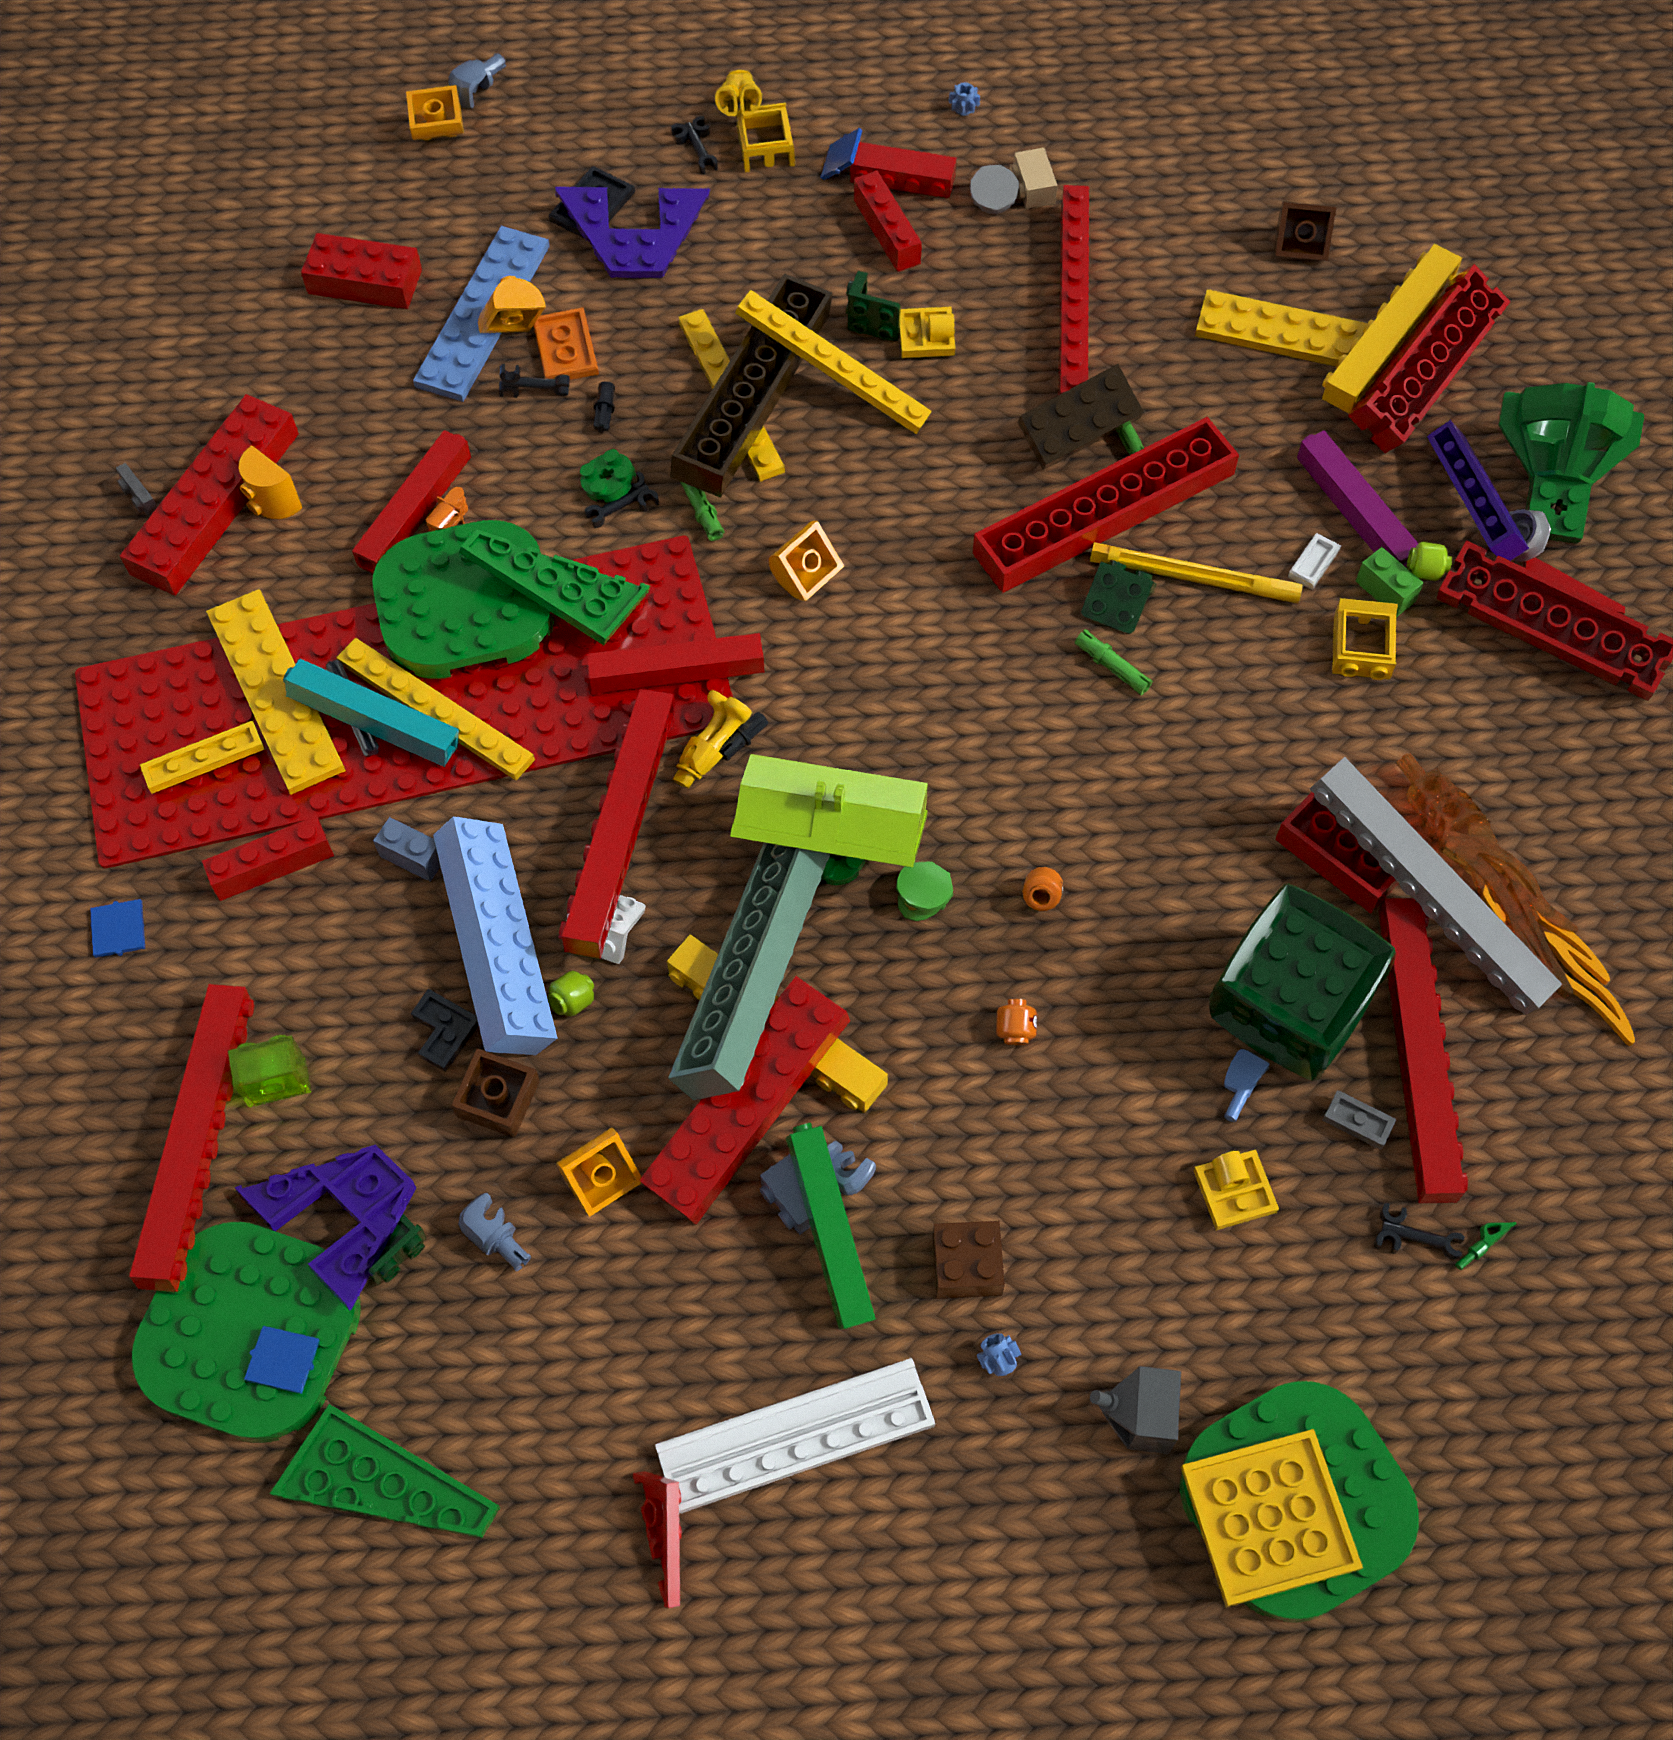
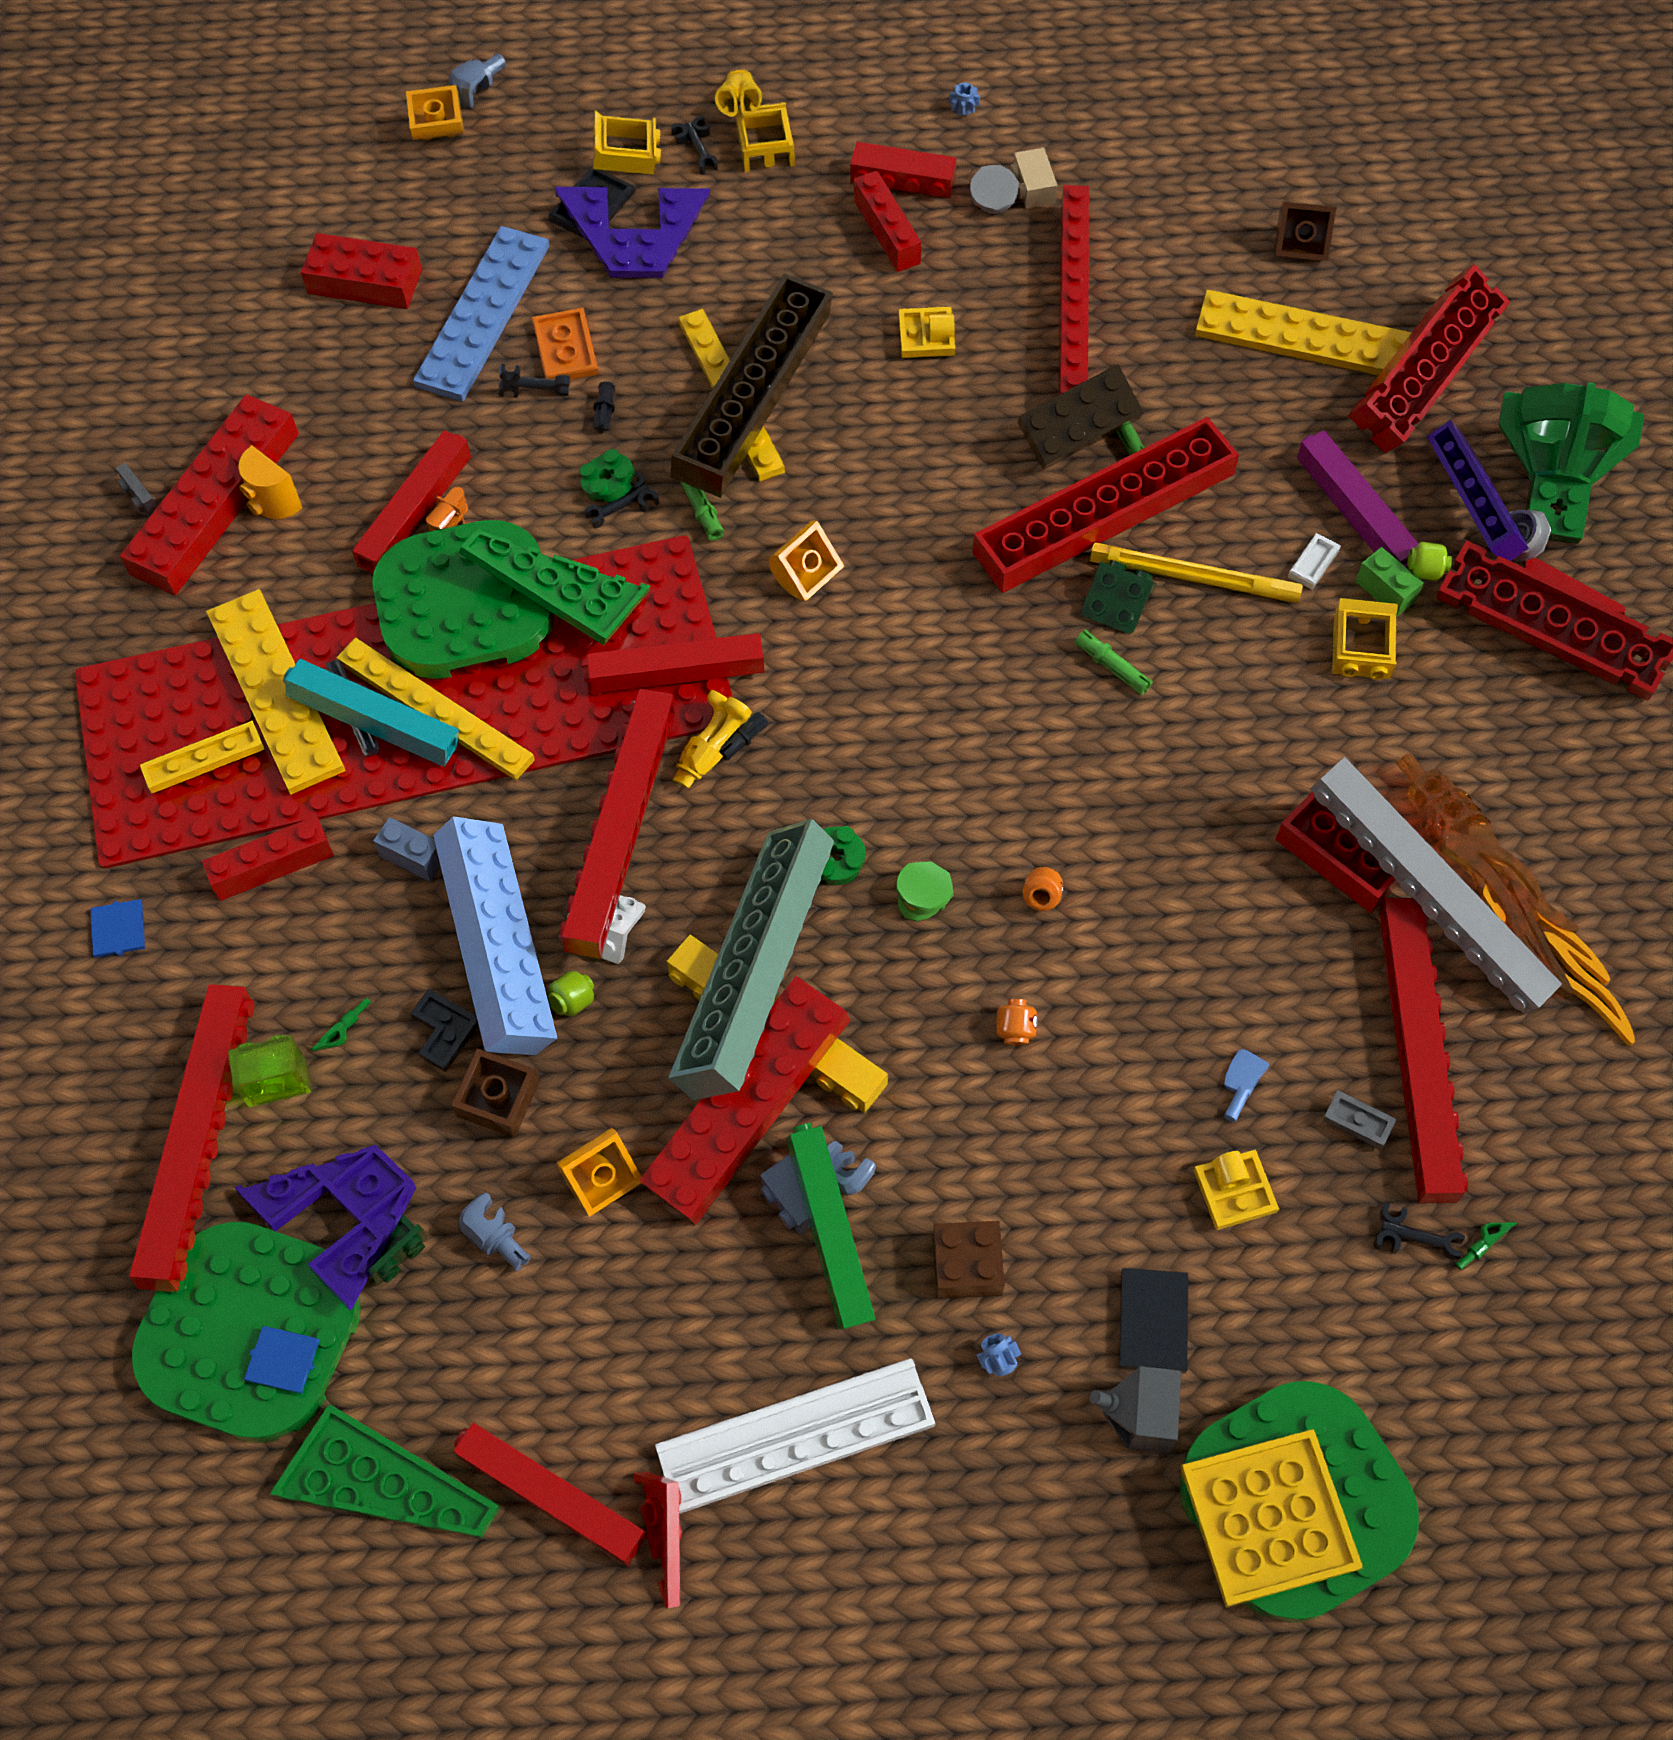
light orange brick [478,276,546,333] -> none
lime piece [730,754,928,867] -> none
yellow plate [735,290,932,435] -> none
blue piece [821,128,862,180] -> none
dark green bracket [846,271,901,342] -> none
dark green piece [1209,883,1396,1081] -> none
yellow brick [1322,244,1462,413] -> none
none -> green hand [311,998,371,1052]
none -> red brick [453,1422,647,1567]
none -> yellow window [592,110,661,175]
none -> black tile [1119,1268,1188,1374]

